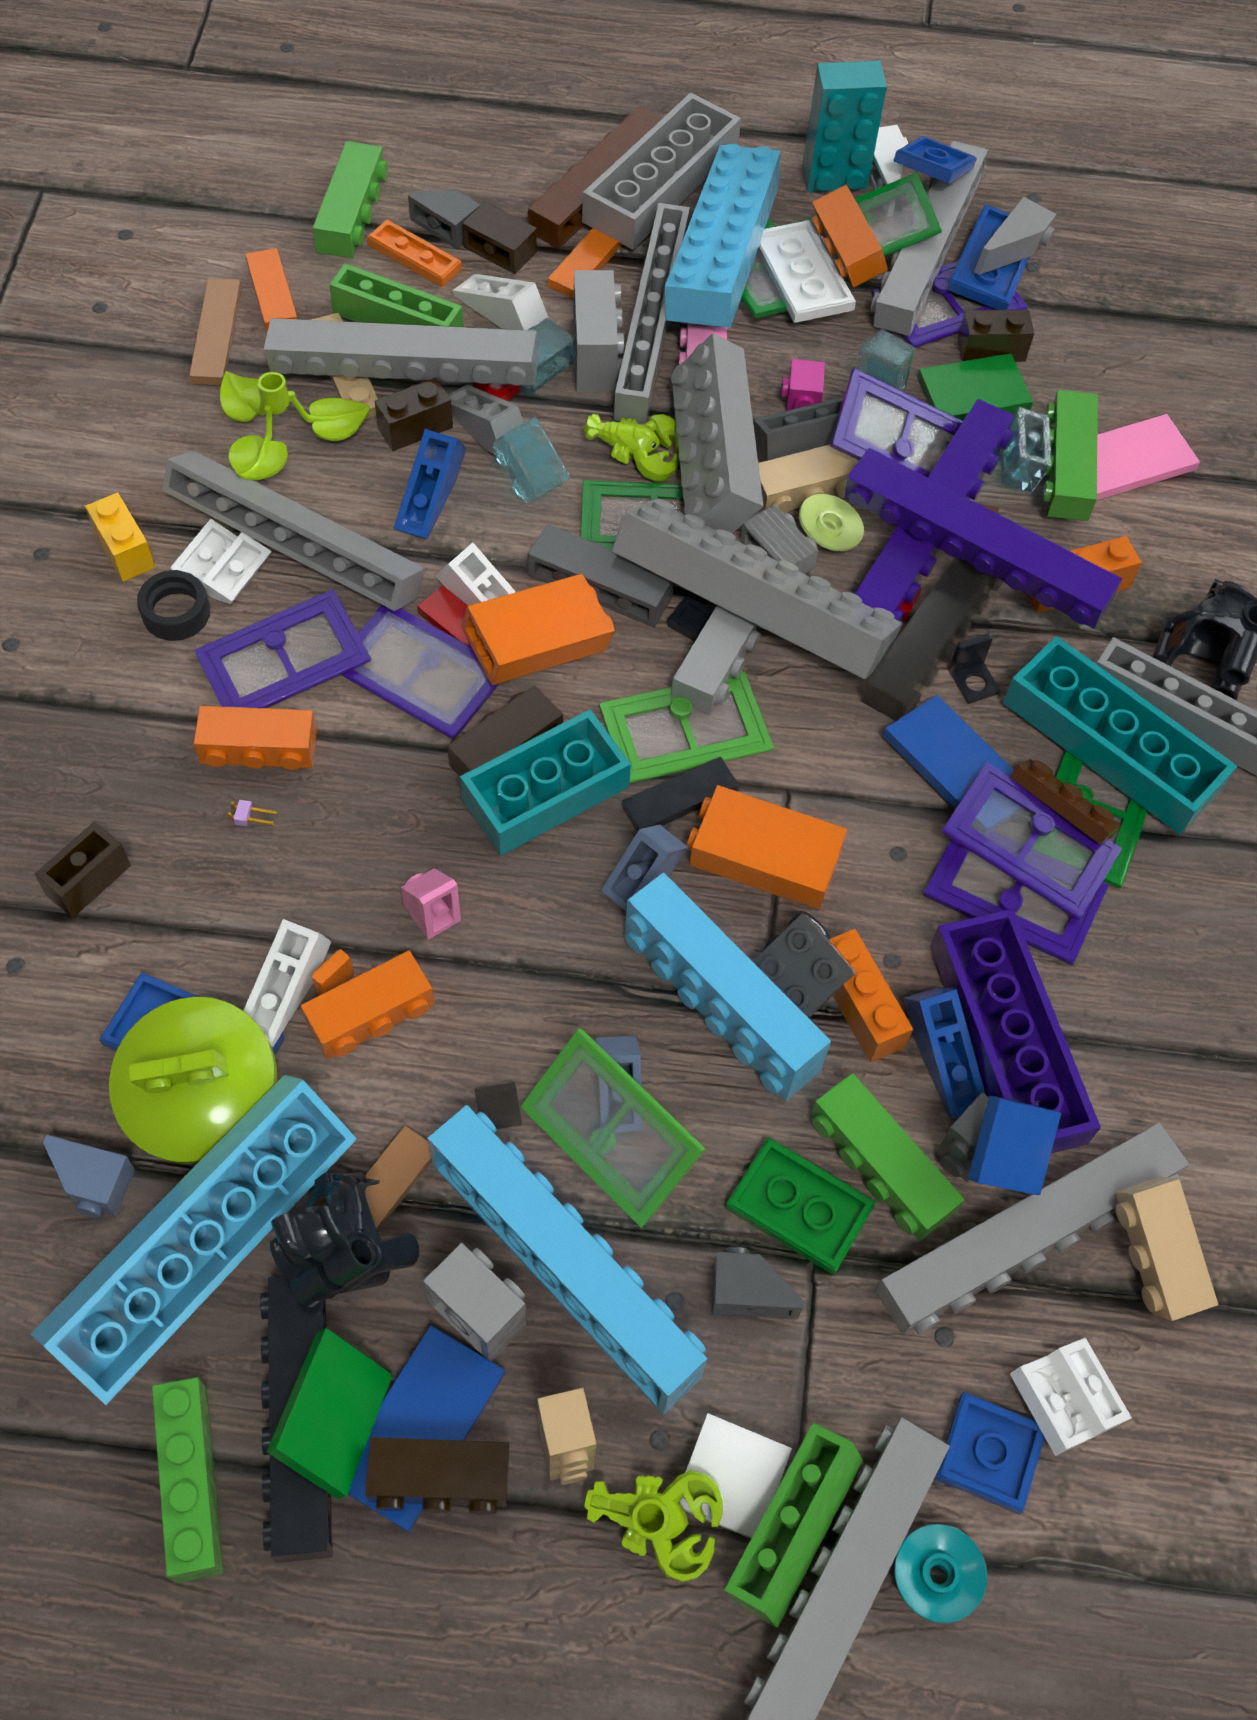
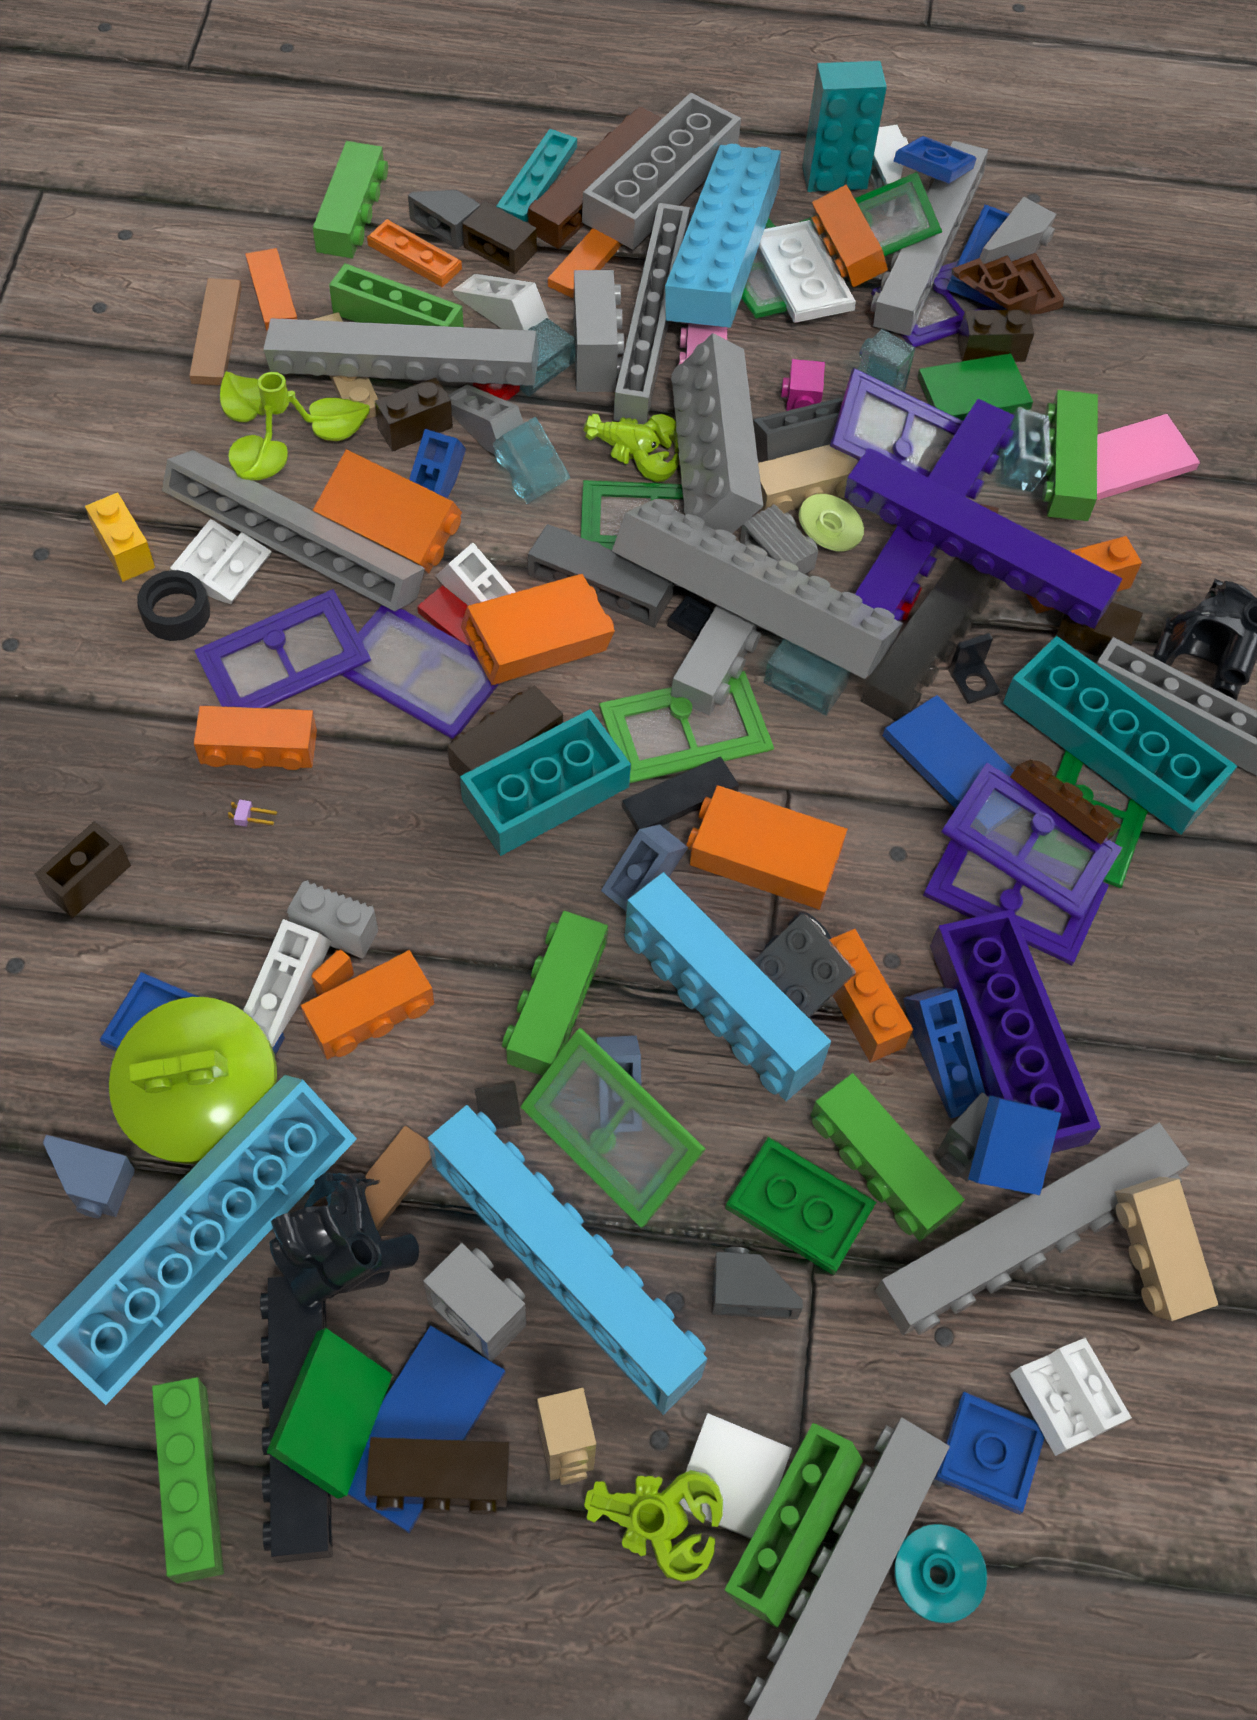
bright pink slope [401,868,461,940] -> none
none -> light grey brick [287,880,378,959]
none -> orange brick [313,449,462,574]
none -> teal plate [496,129,577,222]
none -> bright green brick [502,911,608,1076]
none -> clear light blue brick [764,639,850,716]
none -> reddish brown slope [952,252,1064,314]
none -> dark brown brick [1056,602,1143,658]

